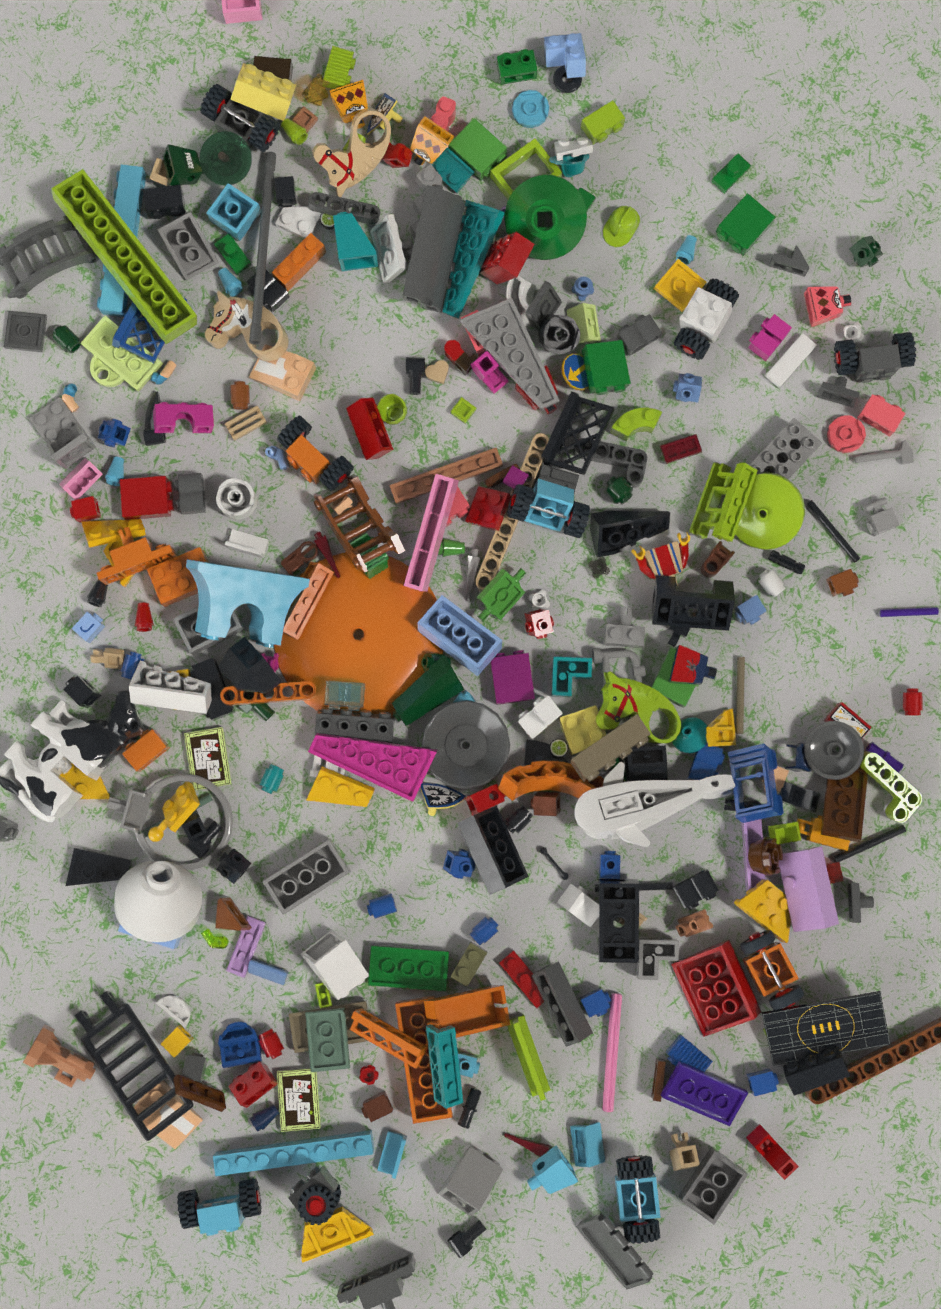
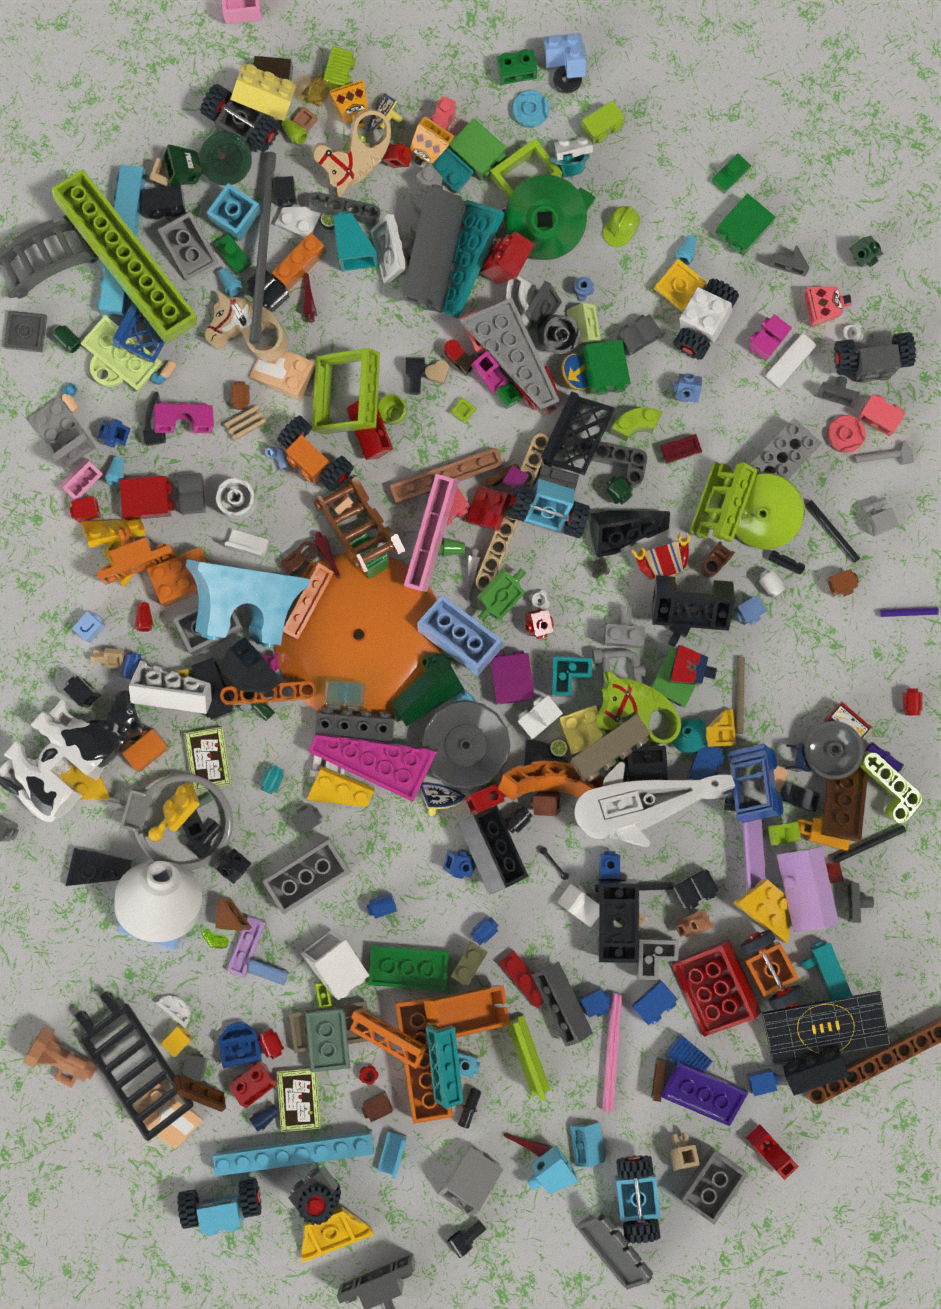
black cone [87,579,108,607] -> none
reddish brown cone [748,837,783,876] -> none
none -> dark grey brick [291,805,322,835]
none -> dark red piece [303,273,318,323]
none -> lime window [312,348,380,435]
none -> green brick [496,382,523,409]
none -> blue brick [631,980,678,1026]
none -> teal brick [800,940,852,1000]

